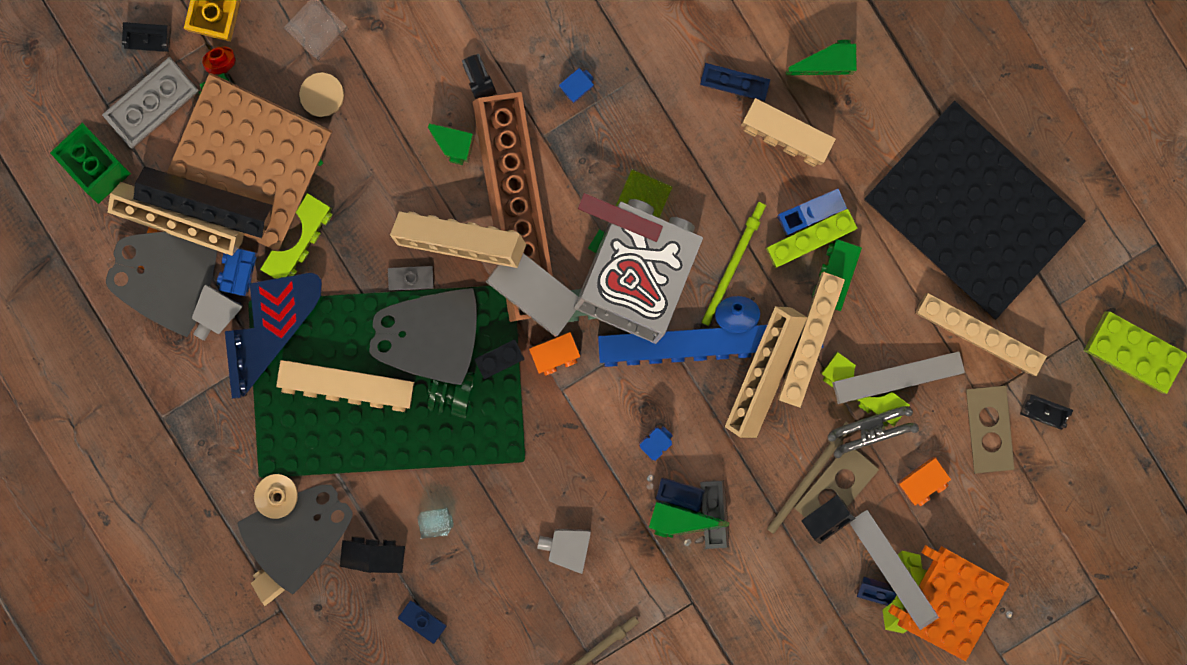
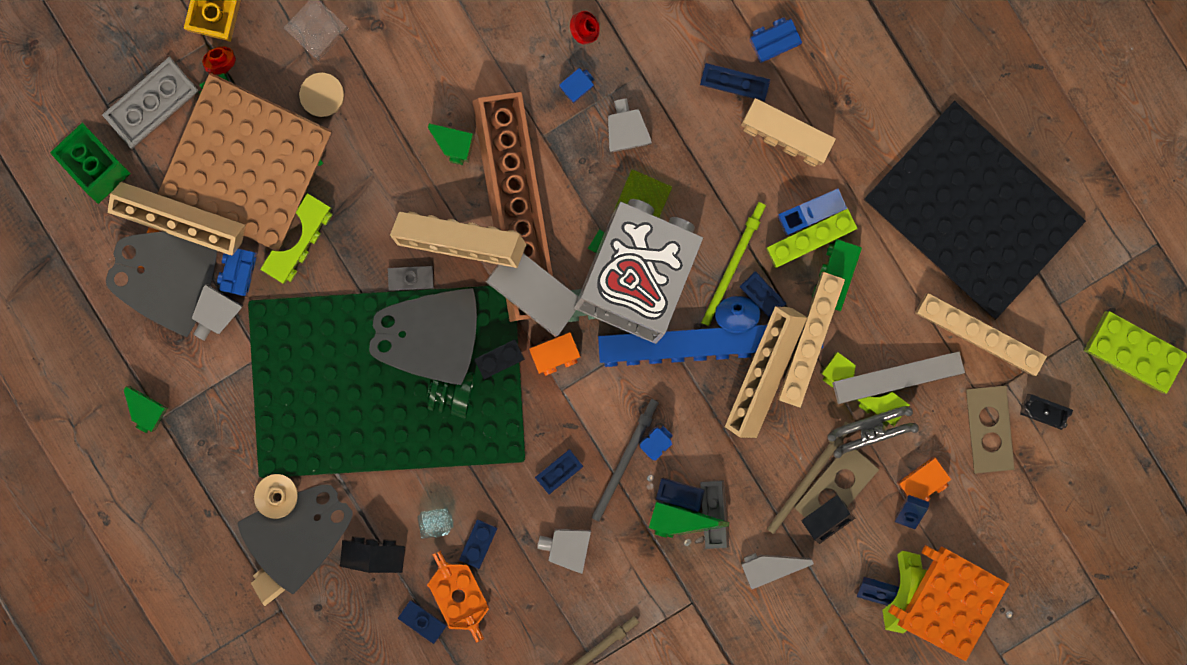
black hinge [122,22,171,52] -> none
black brick [133,166,273,238] -> none
dark blue piece [225,273,322,399] -> none
tan brick [276,360,415,412] -> none
black piece [462,54,497,100] -> none
dark red sticker [578,193,663,242] -> none
green slope [786,40,857,76] -> none
light grey tile [850,510,939,630] -> none
none -> green slope [124,386,168,433]
none -> orange plate [427,550,489,643]
none -> dark blue plate [459,519,498,569]
none -> dark blue plate [535,449,584,494]
none -> red plate [570,11,600,45]
none -> dark grey bar [591,398,659,522]
none -> light grey torso [608,98,652,153]
none -> dark blue plate [739,271,786,318]
none -> light grey slope [741,553,814,589]
none -> blue brick [749,17,802,63]
none -> dark blue plate [894,495,929,529]

